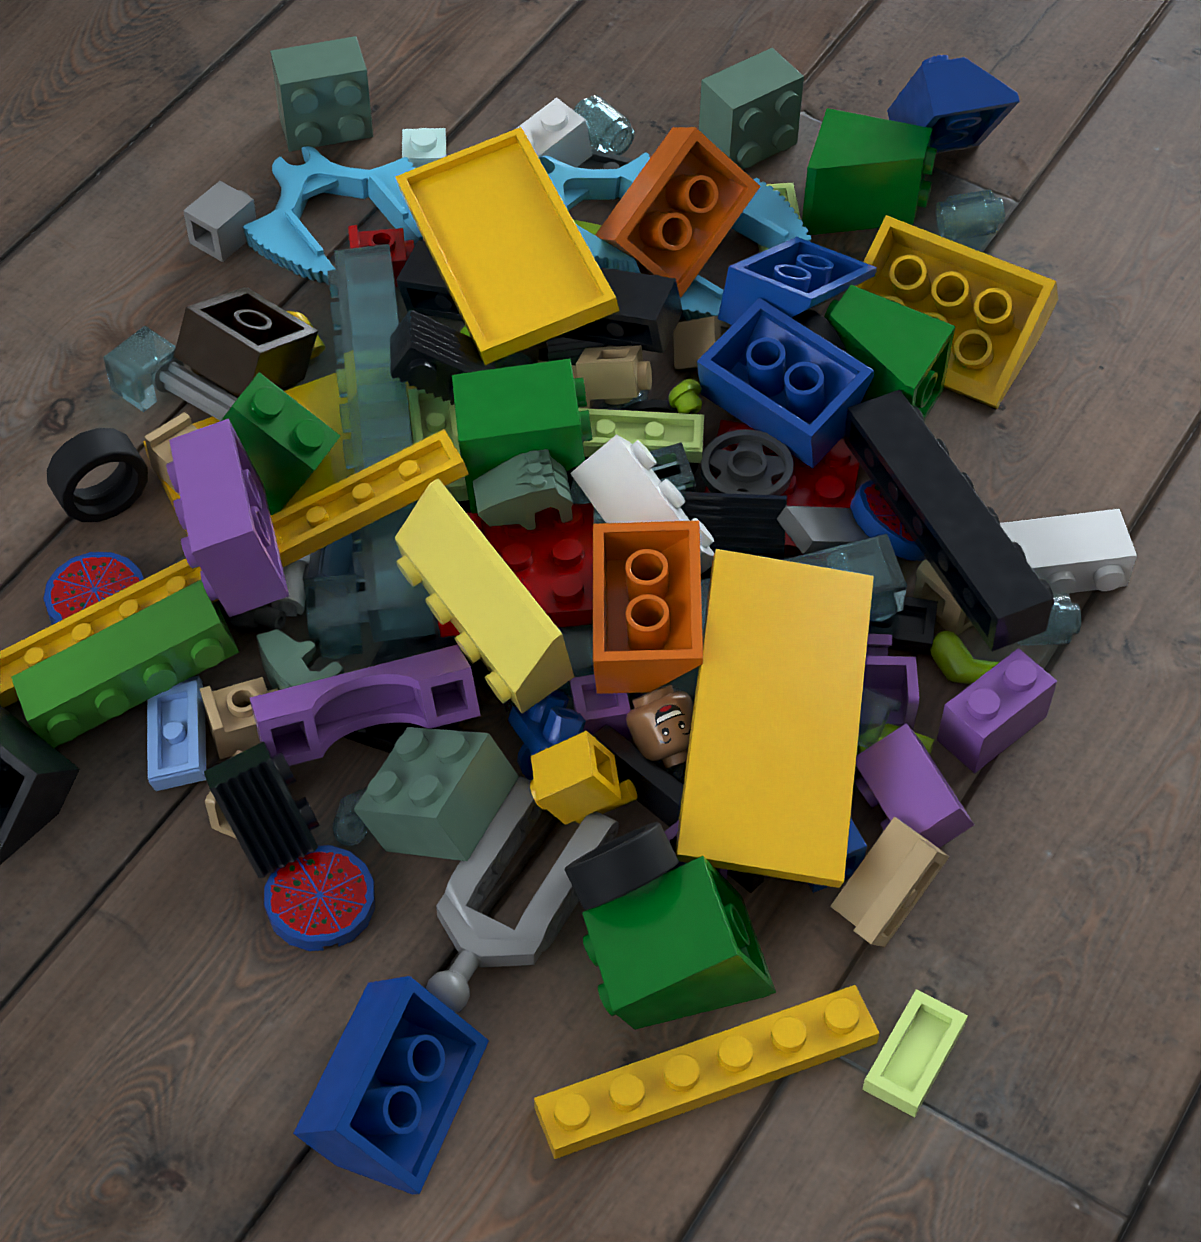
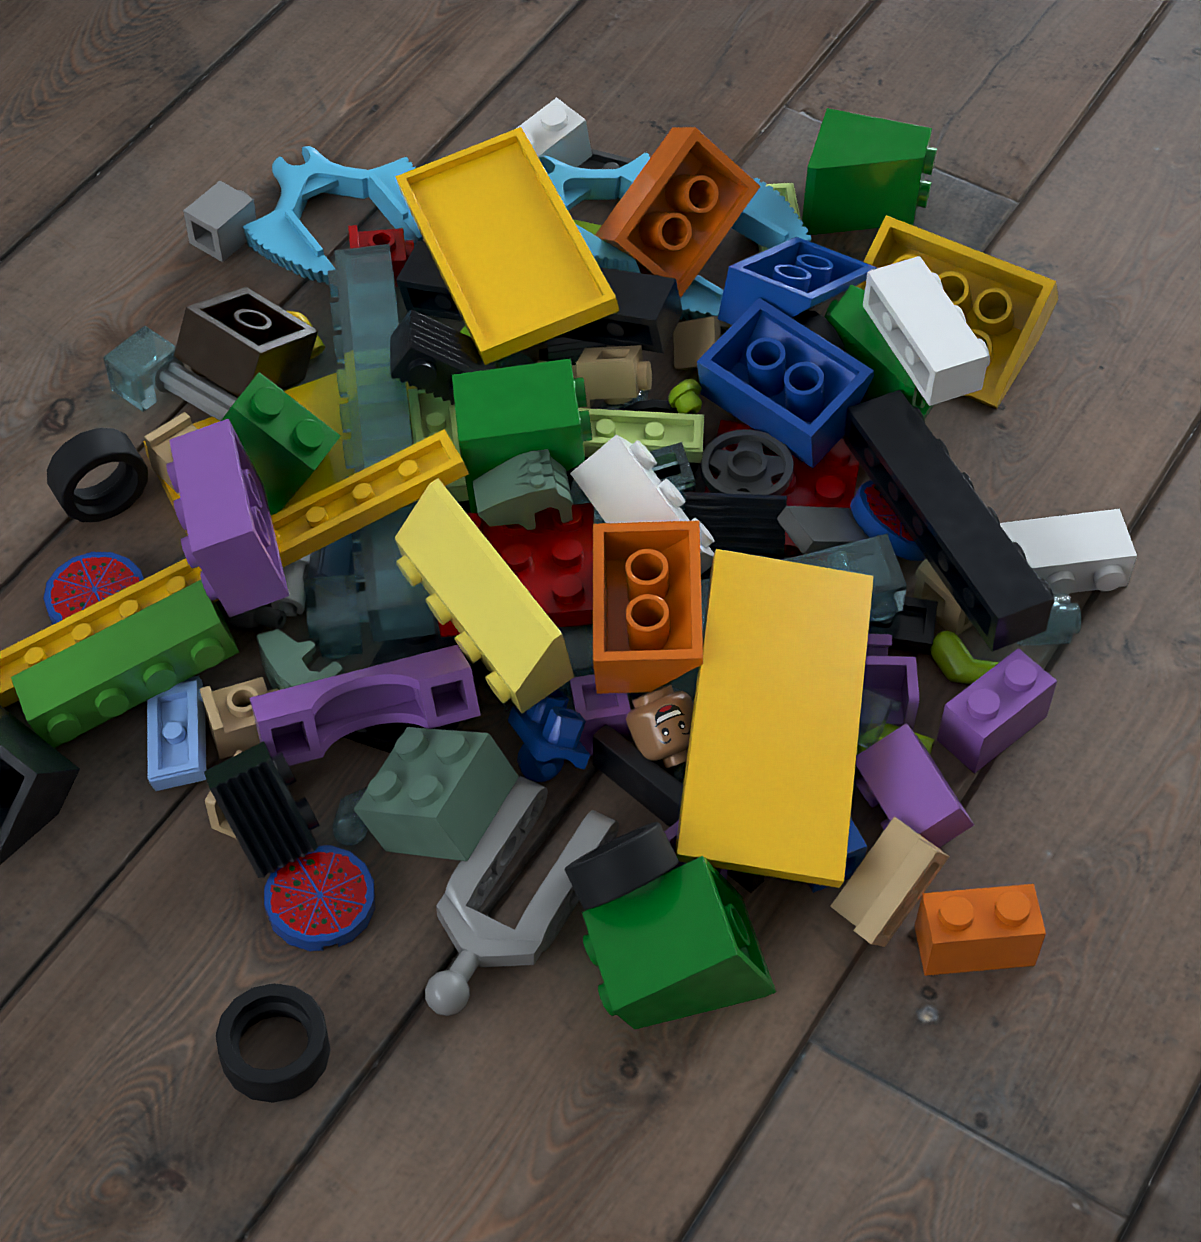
sand green brick [270,36,373,152] -> none
blue slope [293,976,489,1195] -> none
light aqua plate [402,128,446,168] -> none
yellow brick [530,730,638,825] -> none
yellow plate [534,985,880,1159] -> none
clear light blue brick [574,95,635,156] -> none
sand green brick [699,48,804,170] -> none
yellowish green tile [862,989,968,1118] -> none
blue slope [887,55,1020,153] -> none
clear light blue brick [936,189,1005,241] -> none
none -> black tyre [216,983,331,1103]
none -> white brick [863,256,990,406]
none -> orange brick [914,884,1046,976]

